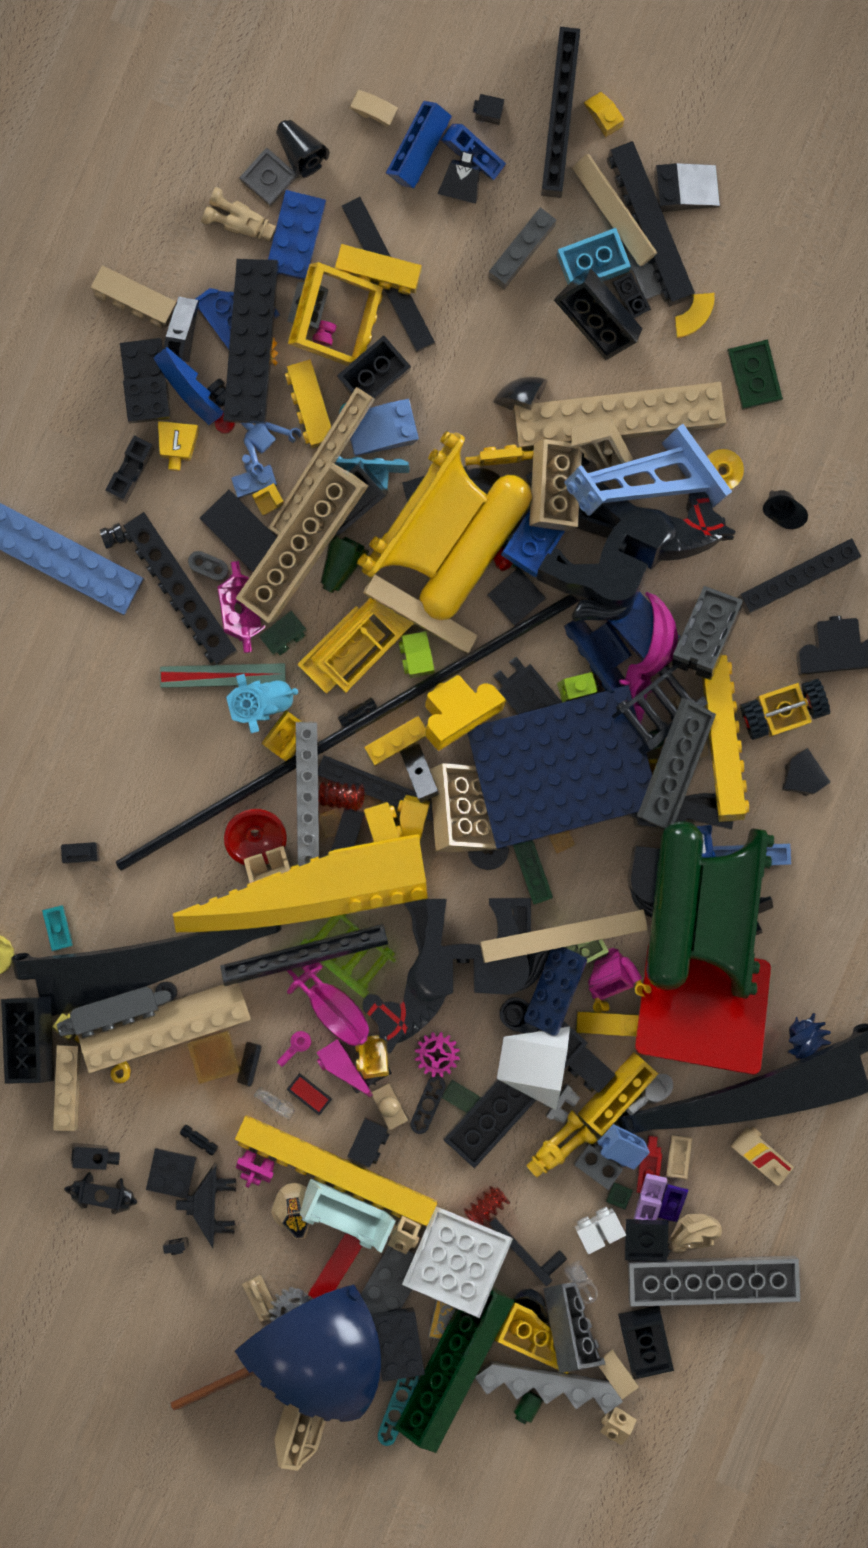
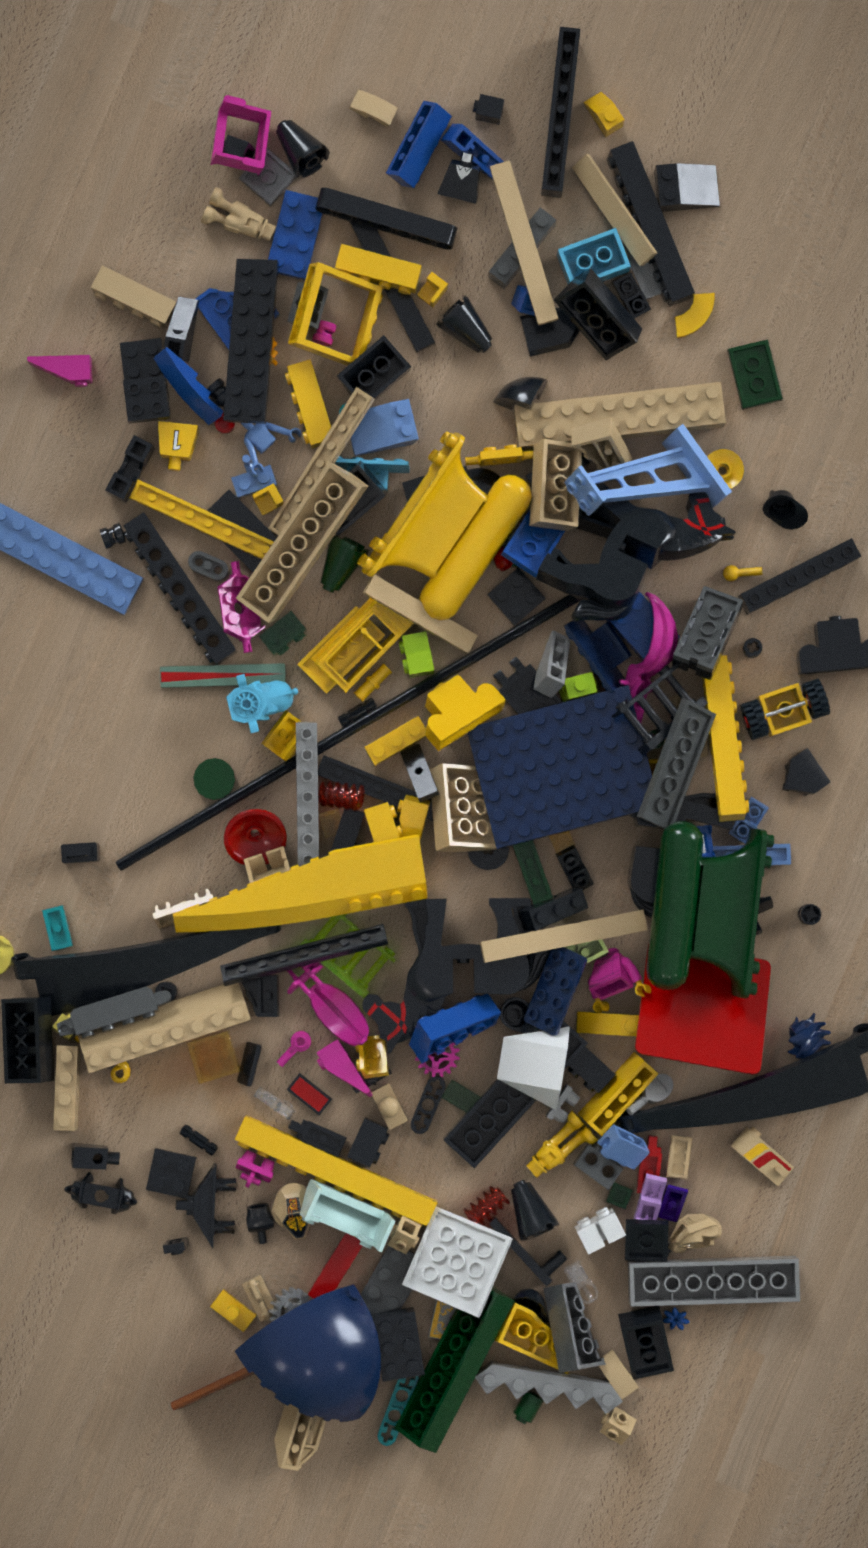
none -> dark pink slope [27,355,93,387]
none -> yellow tile [129,479,274,560]
none -> tan plate [152,889,214,929]
none -> dark green tile [193,758,235,800]
none -> dark pink piece [210,95,271,175]
none -> yellow tile [210,1289,257,1332]
none -> black brick [223,135,255,158]
none -> black wing [241,975,279,1017]
none -> black piece [246,1203,274,1244]
none -> black hinge [288,1119,347,1157]
none -> black beam [315,188,458,250]
none -> yellow pin [353,664,392,702]
none -> blue wedge [409,994,501,1064]
none -> yellow panel [417,272,448,308]
none -> black cone [436,295,492,353]
none -> tan tile [490,160,558,326]
none -> blue panel [511,285,535,316]
none -> black cone [511,1180,559,1242]
none -> black arch [518,888,589,931]
none -> black tile [520,307,580,357]
none -> light grey slope [534,630,571,698]
none -> black slope [555,845,594,890]
none -> blue plant [663,1307,690,1330]
none -> yellow bar [723,565,763,582]
none -> medium blue slope [729,796,769,844]
none -> black bush [743,638,763,658]
none -> black wheel [798,904,821,925]

